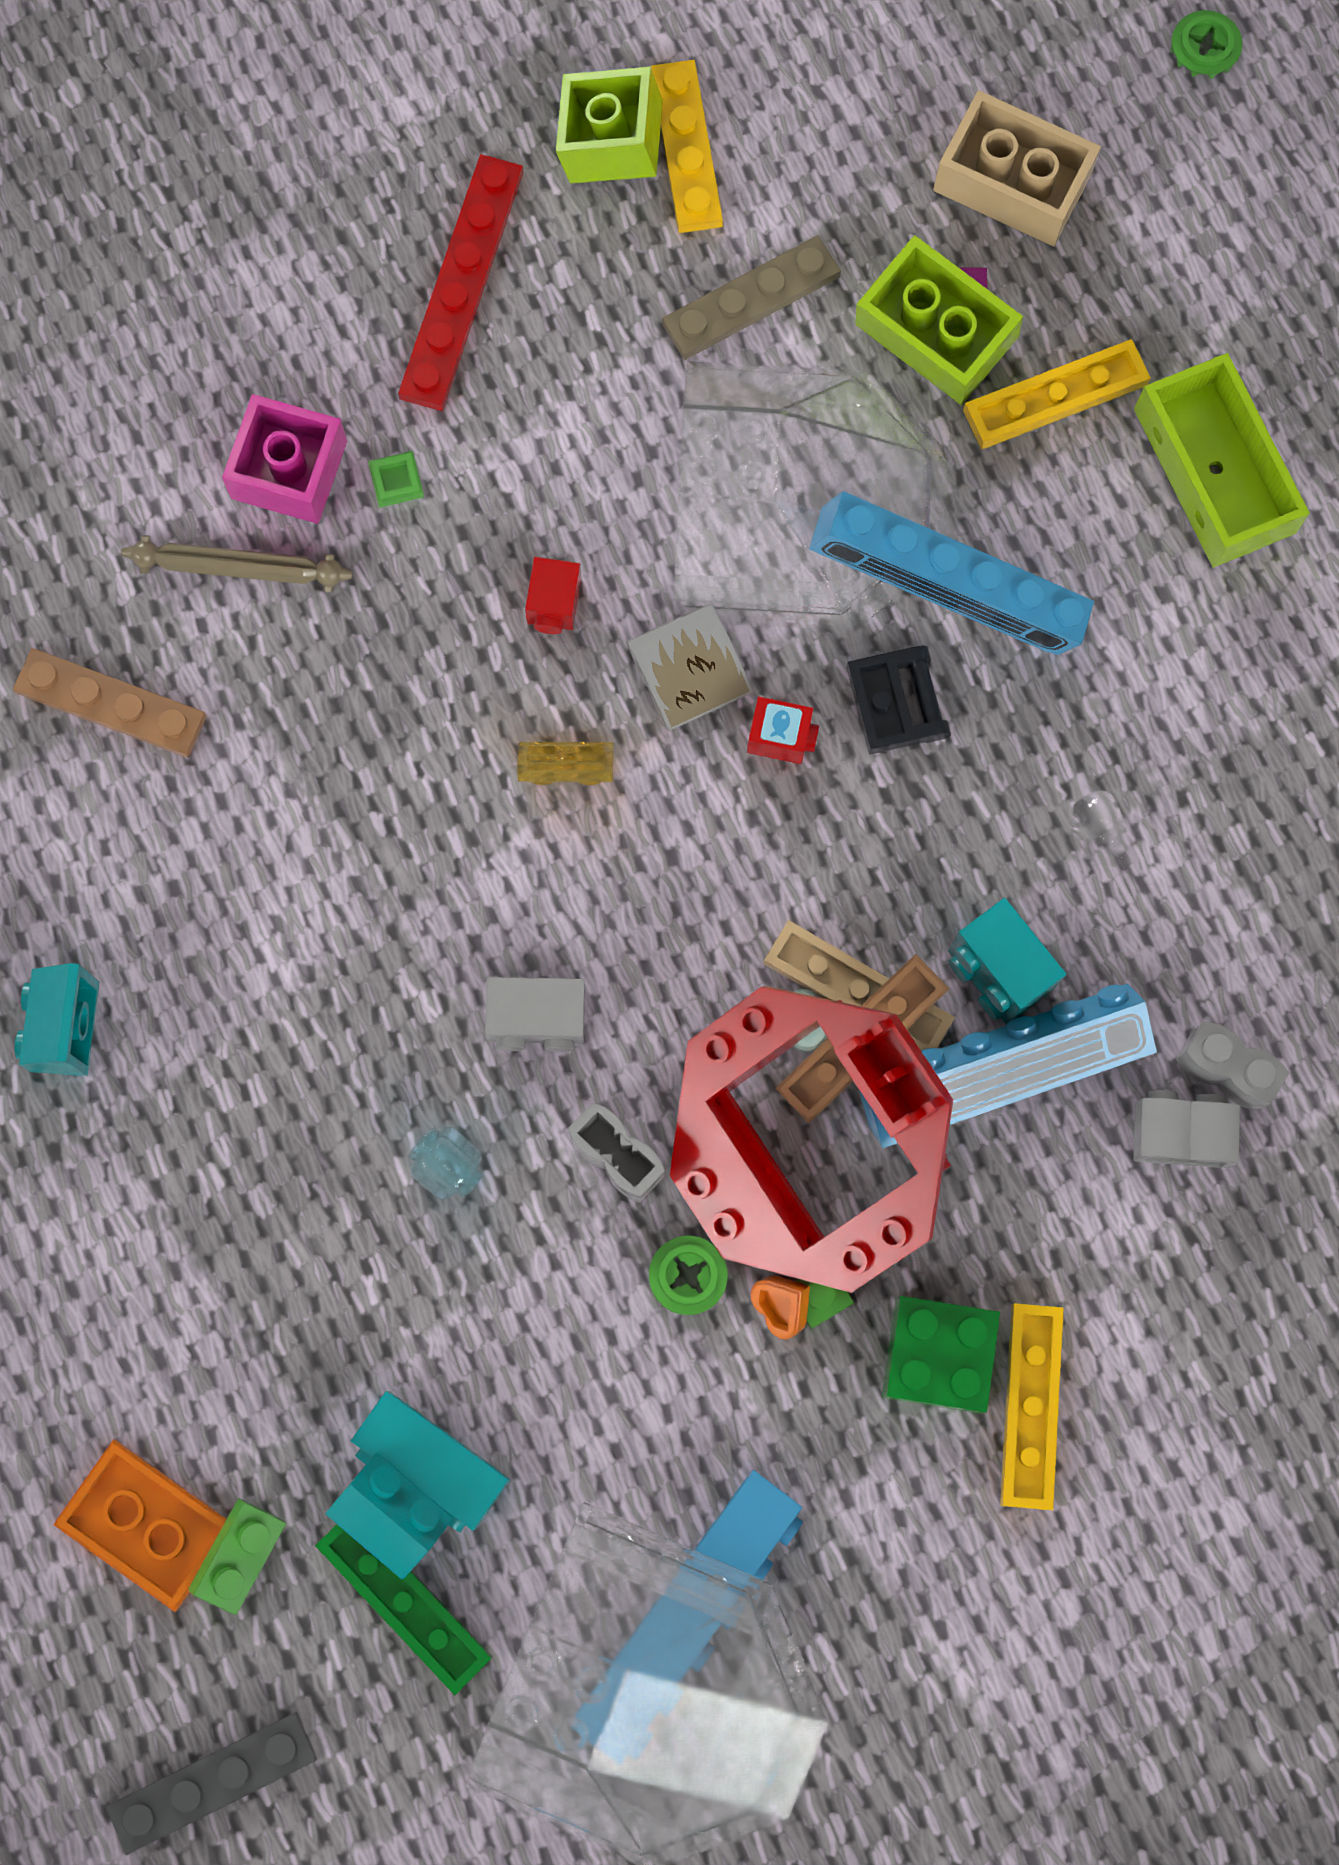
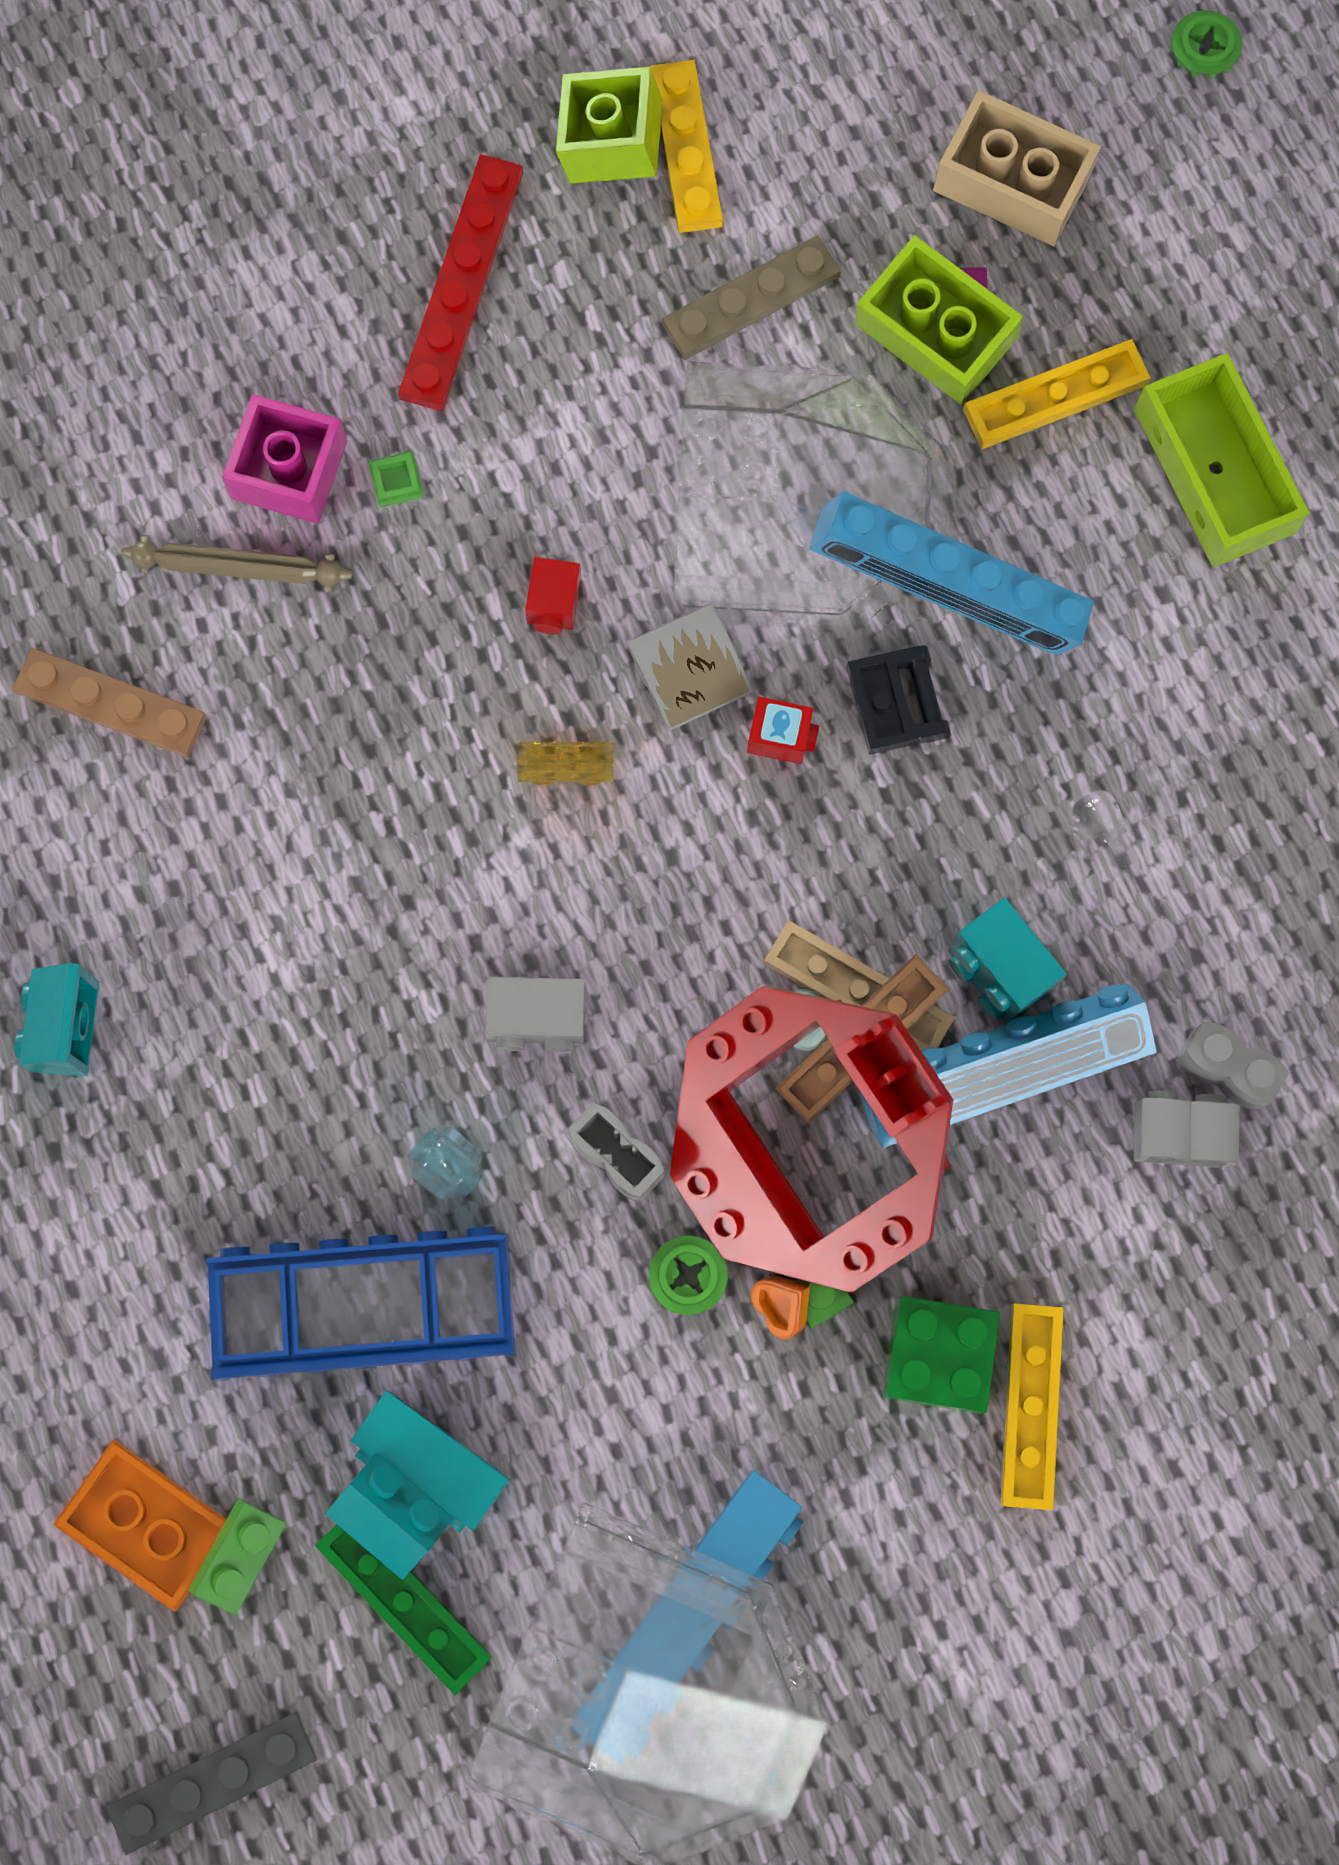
none -> window [206,1226,516,1381]

